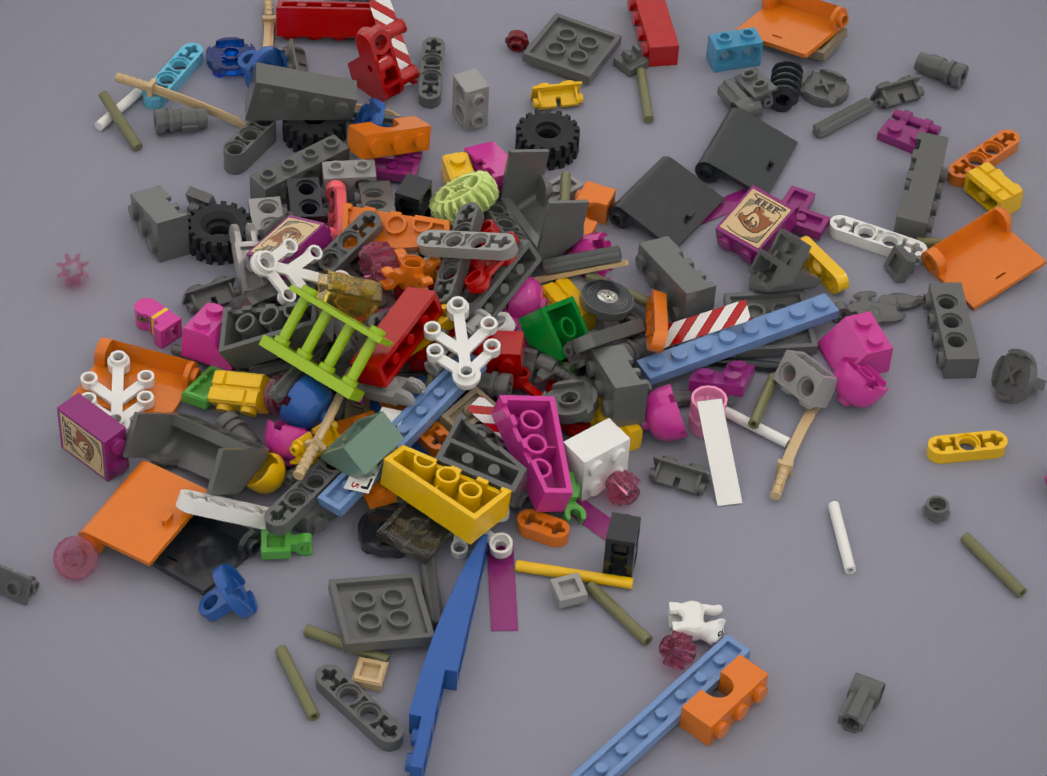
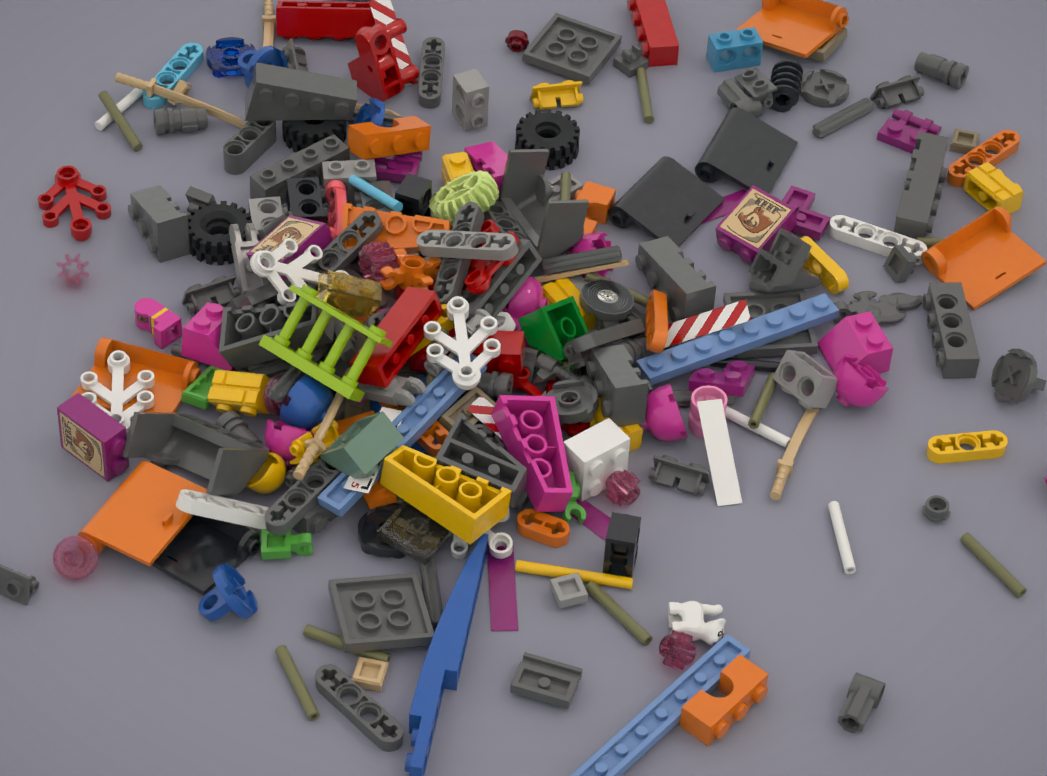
none -> red plant [38,165,111,241]
none -> tan tile [167,79,192,106]
none -> medium azure bar [348,175,403,212]
none -> dark grey plate [510,652,583,709]
none -> dark tan tile [949,128,980,154]

